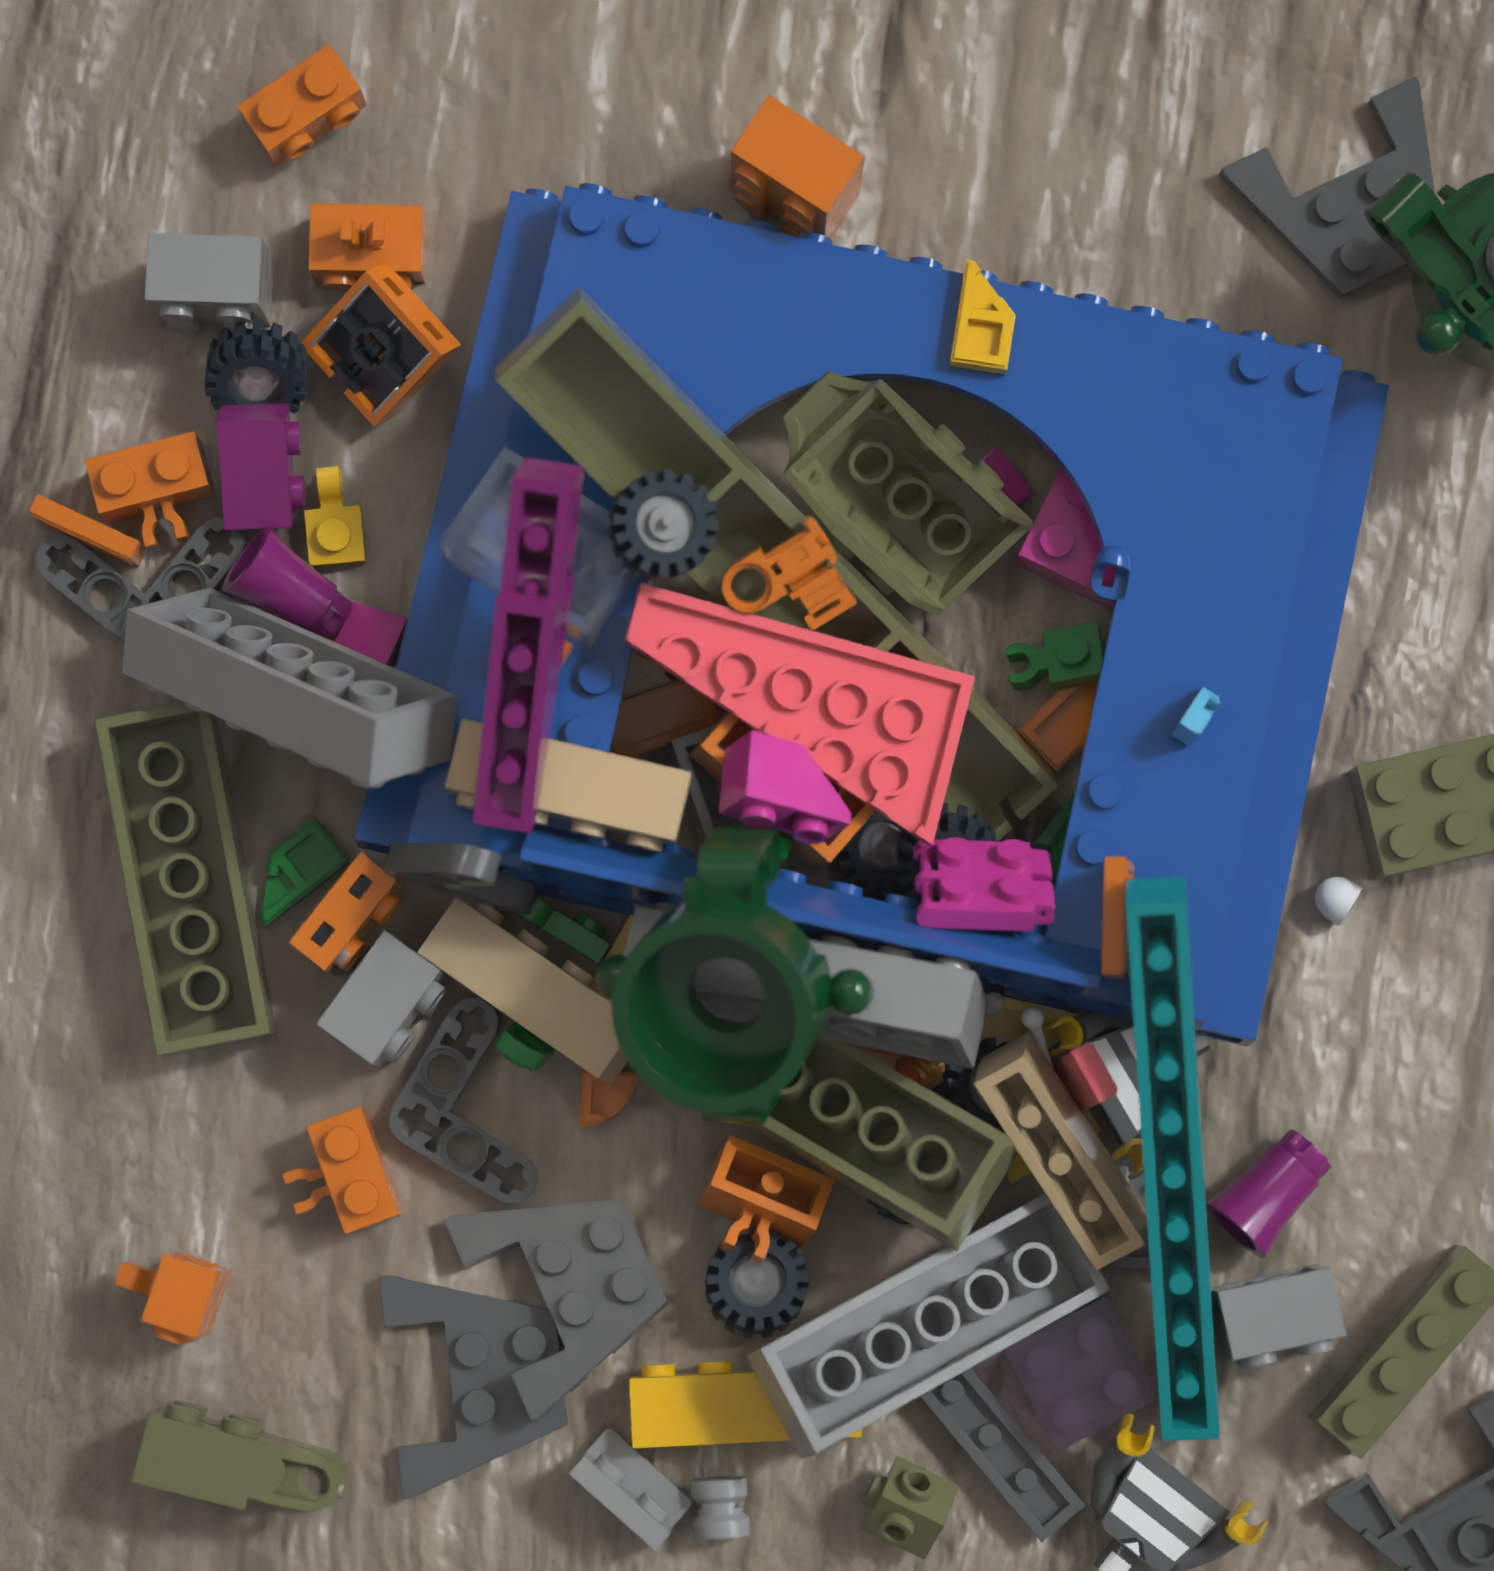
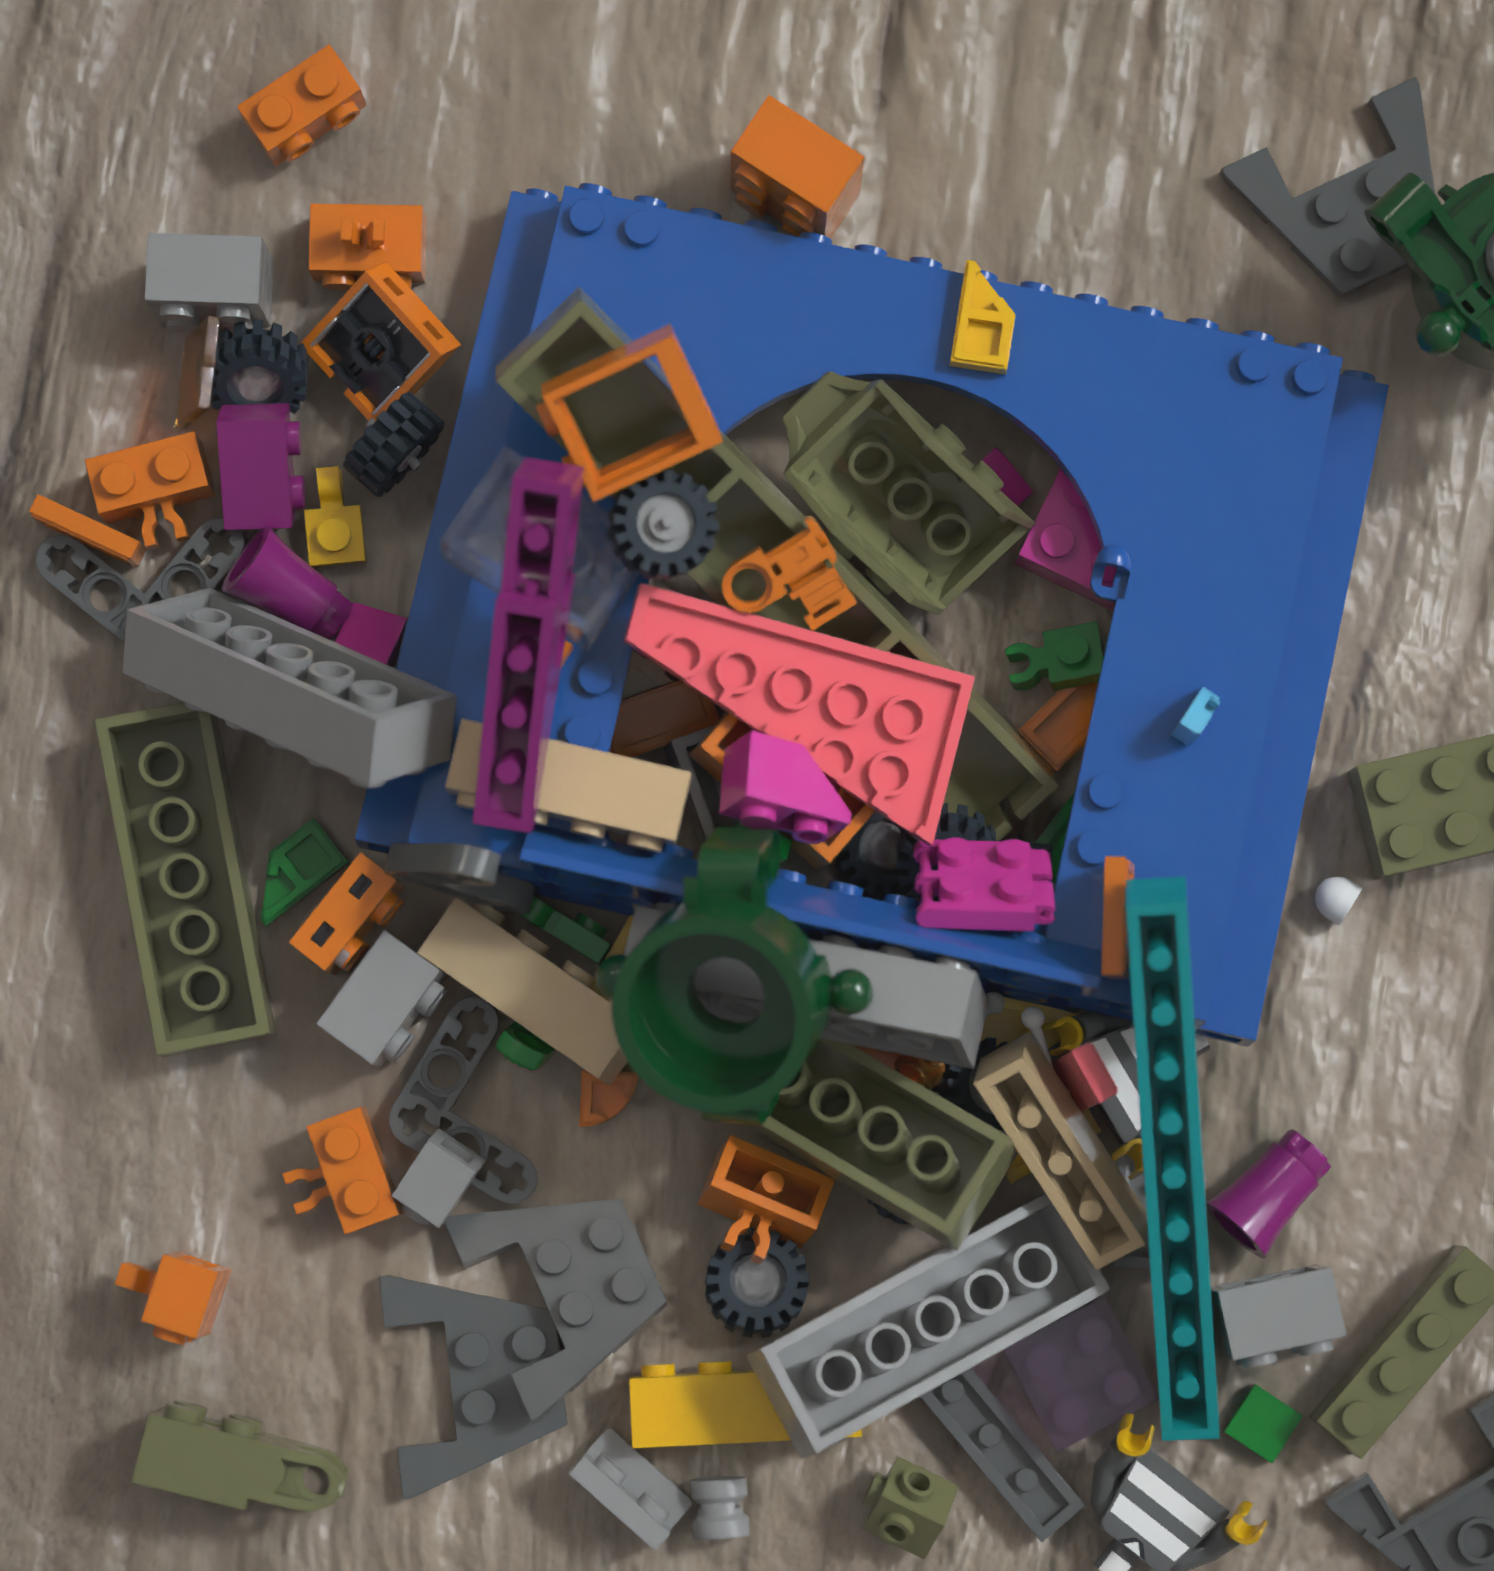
none -> clear orange piece [175,316,219,429]
none -> black wheel [343,392,445,497]
none -> light grey brick [392,1129,486,1228]
none -> orange window [536,324,723,502]
none -> green tile [1222,1383,1303,1463]

